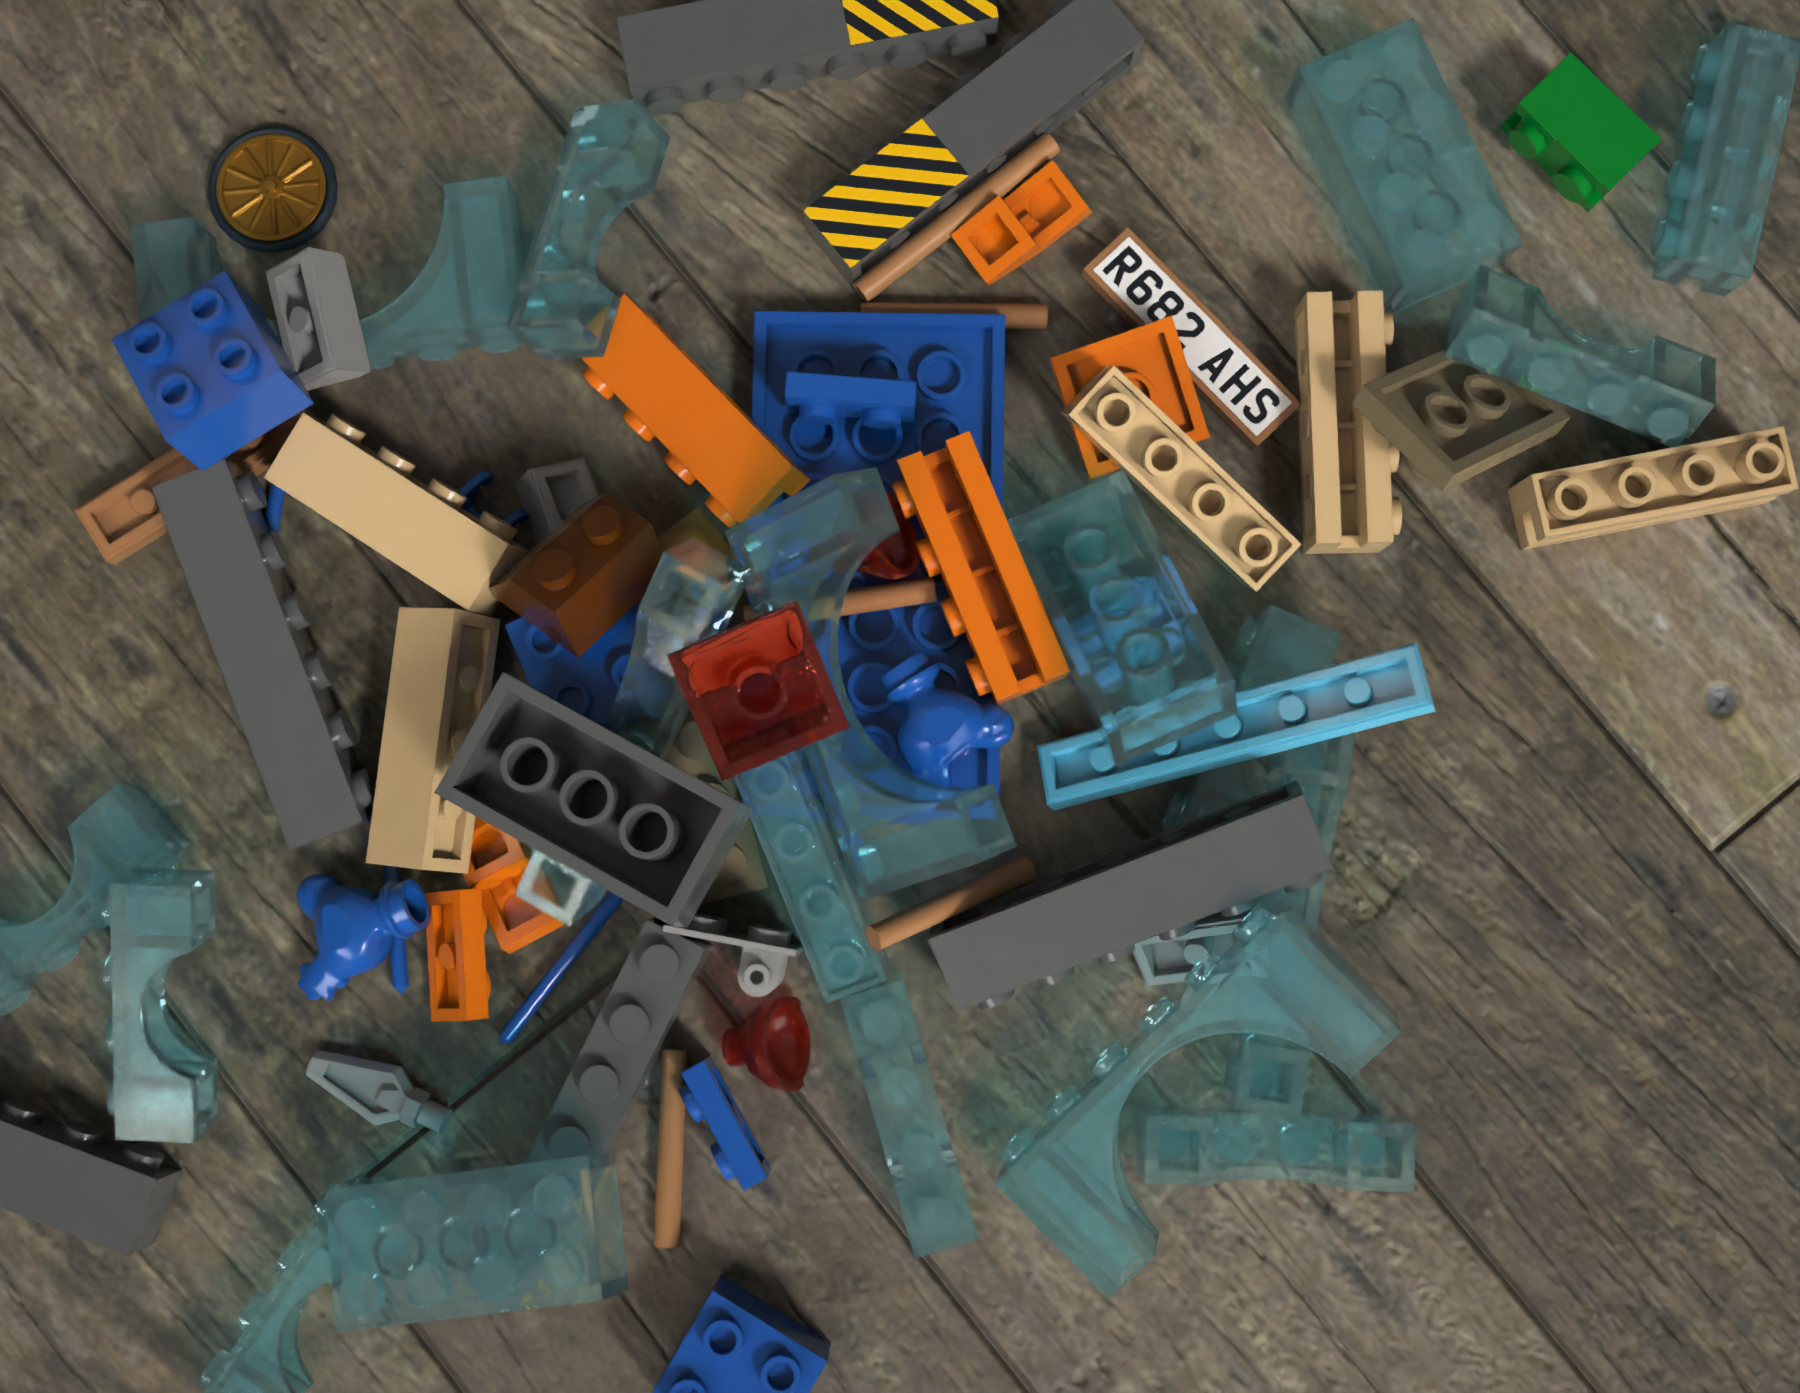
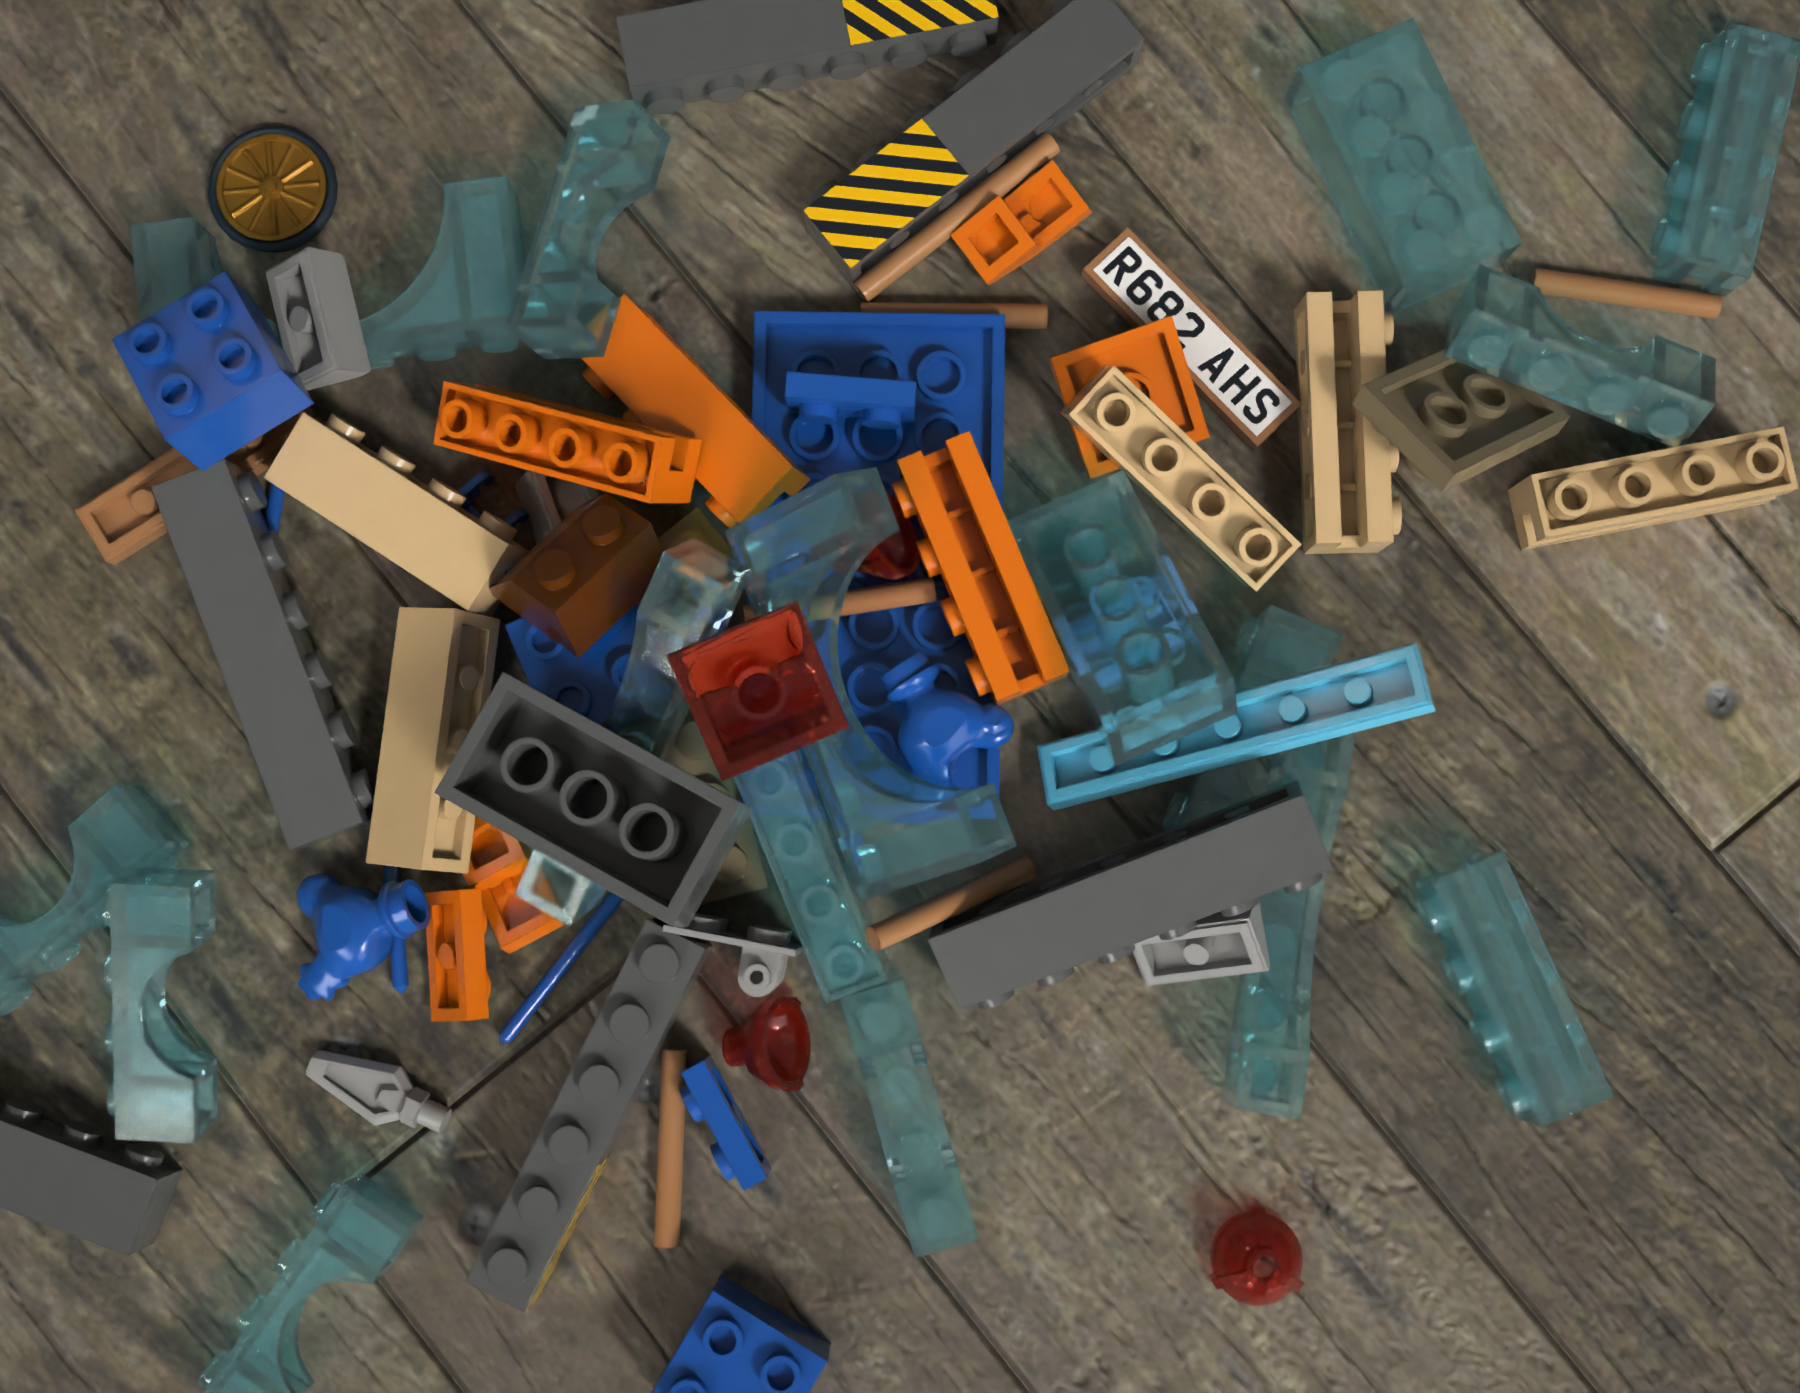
clear light blue brick [325,1151,628,1332] -> none
clear light blue arch [995,899,1401,1299] -> none
clear light blue arch [1136,1106,1415,1192] -> none
green brick [1499,52,1662,212] -> none
none -> orange brick [433,381,702,503]
none -> clear red piece [1208,1206,1304,1306]
none -> clear light blue brick [1415,851,1613,1128]
none -> medium nougat bar [1528,268,1723,319]

